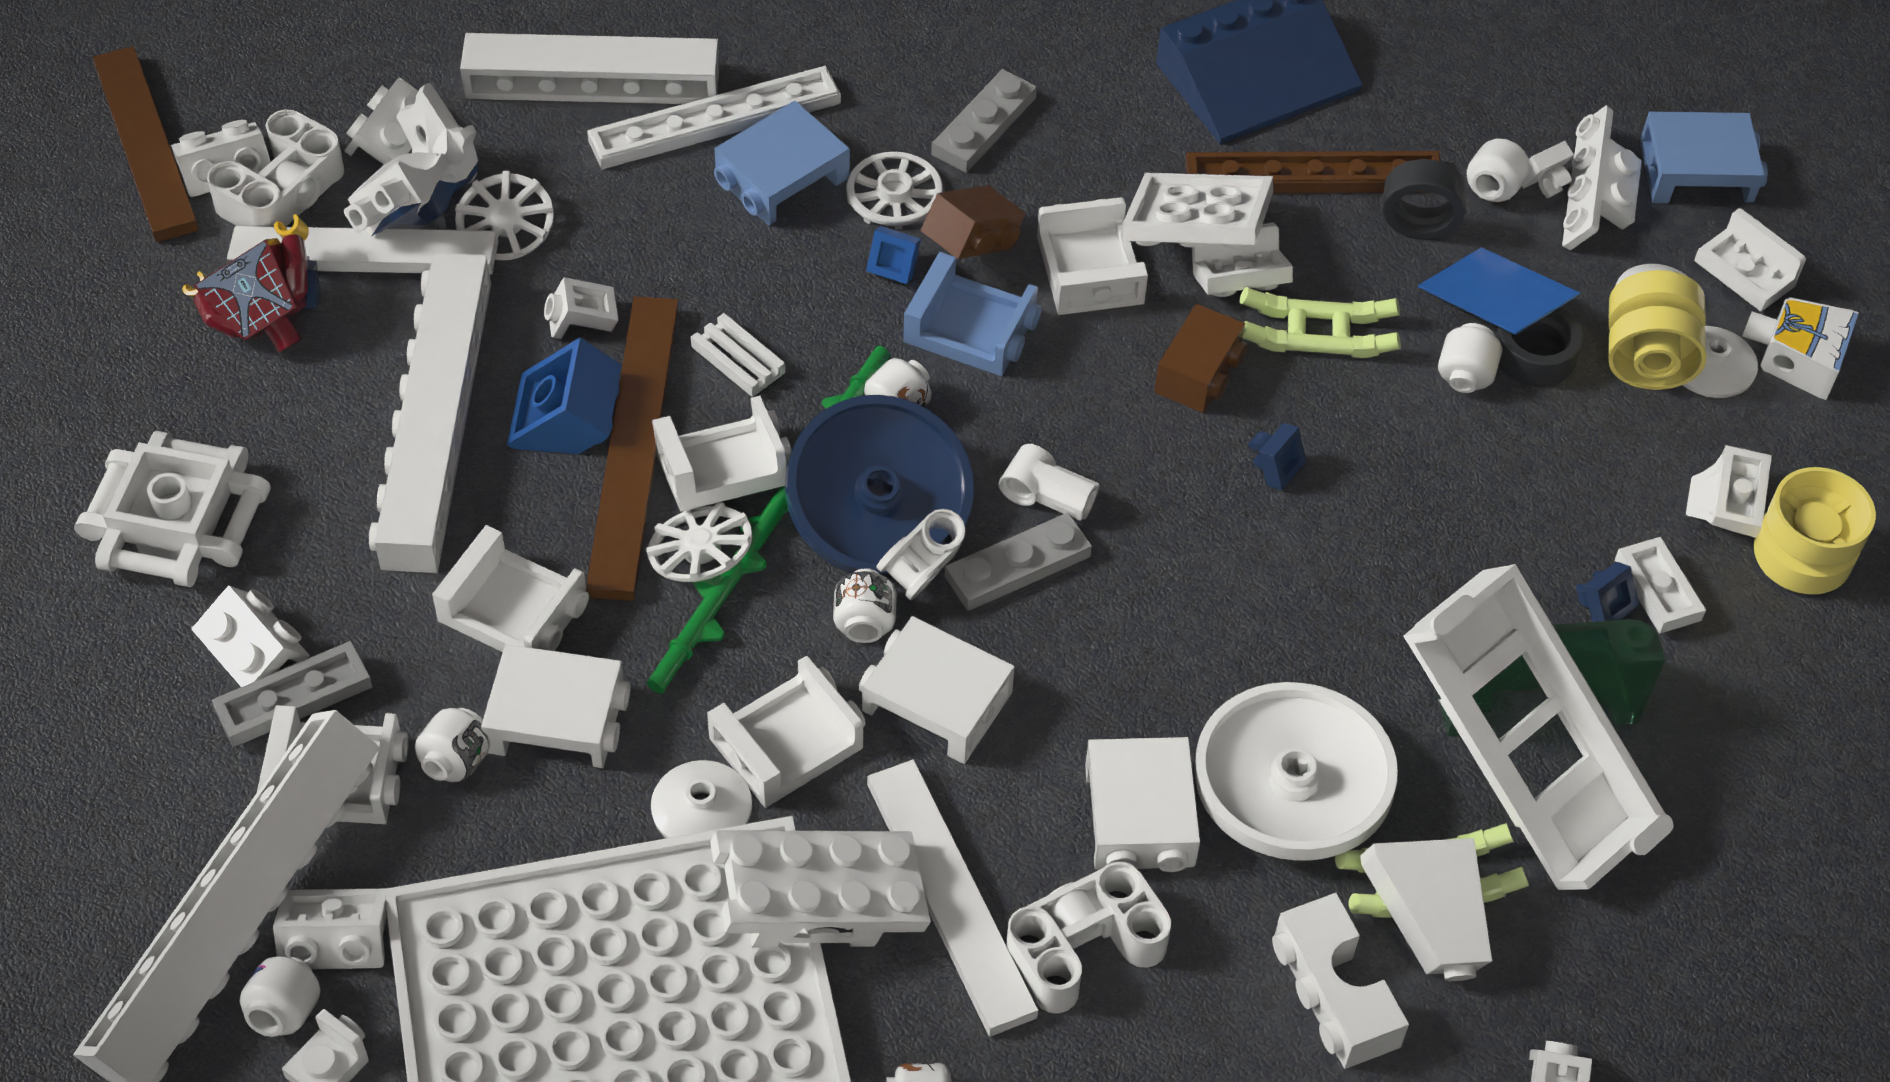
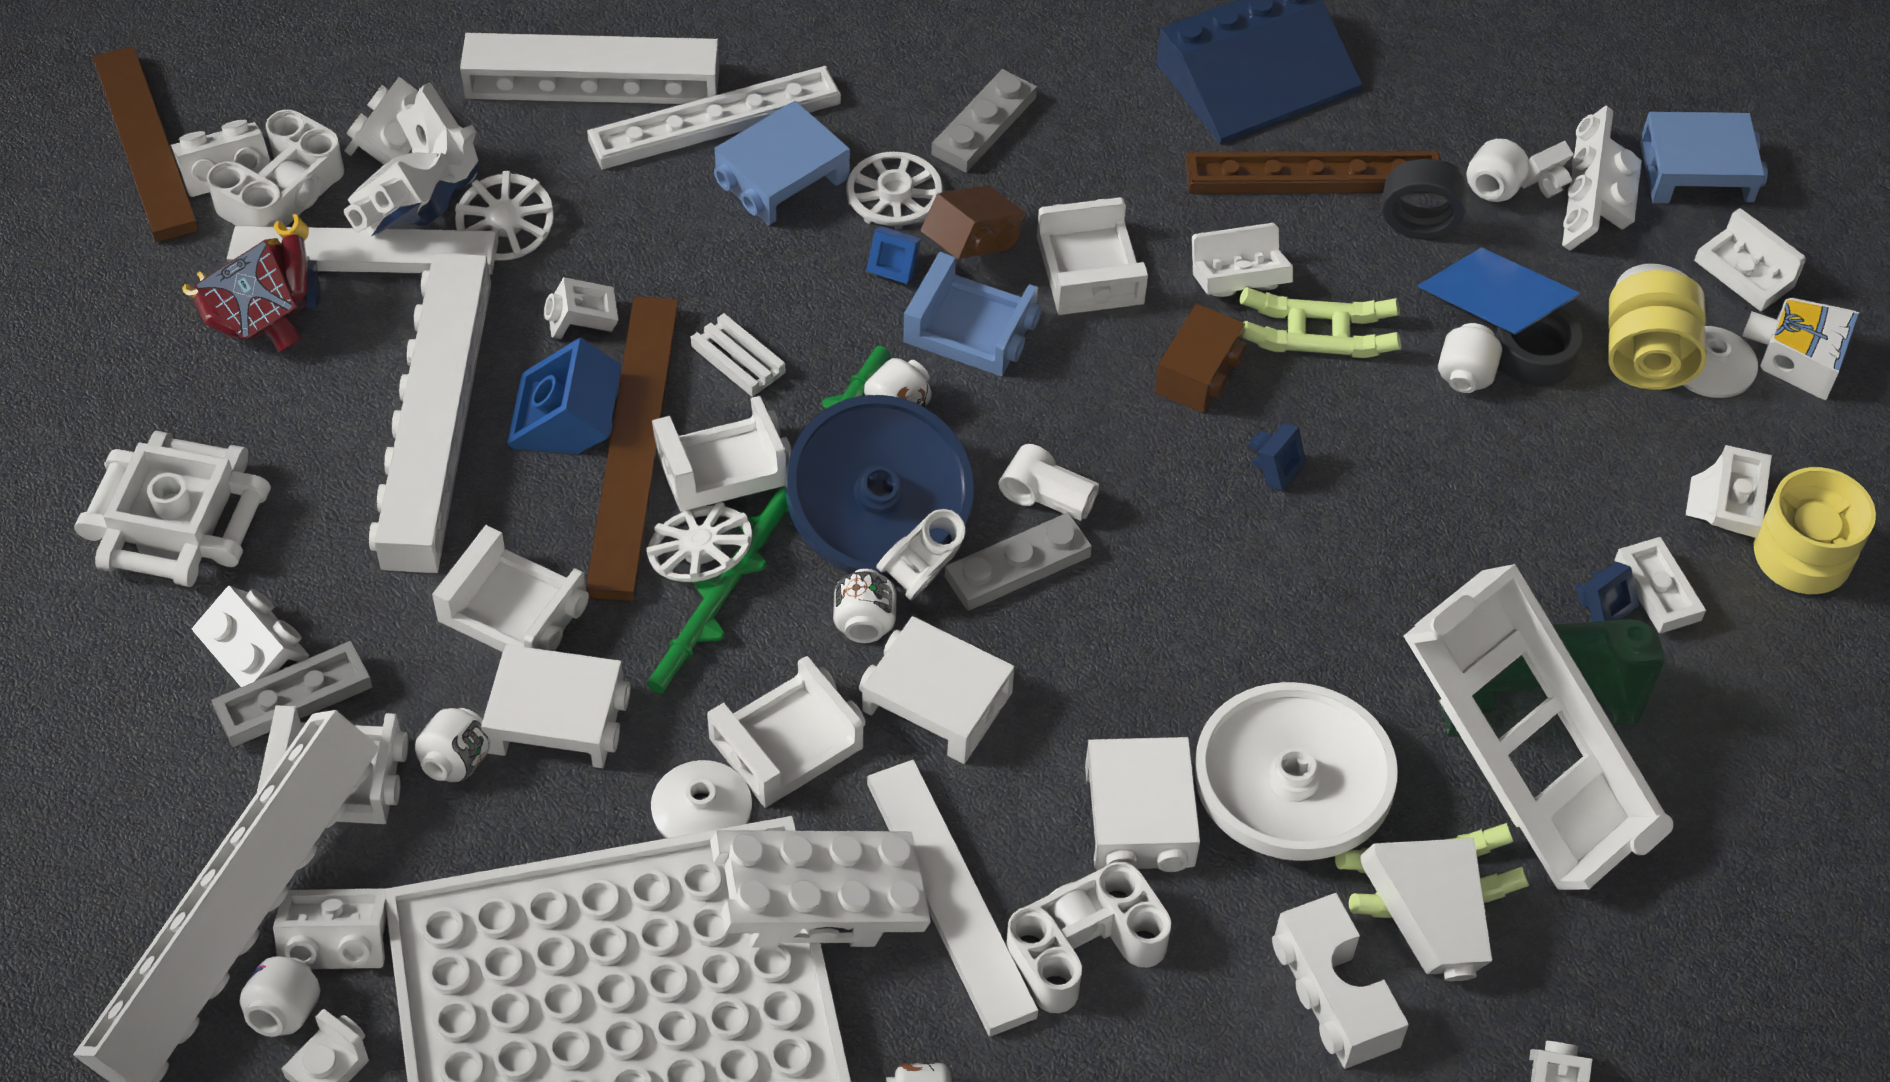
white plate [1122,173,1273,249] -> none

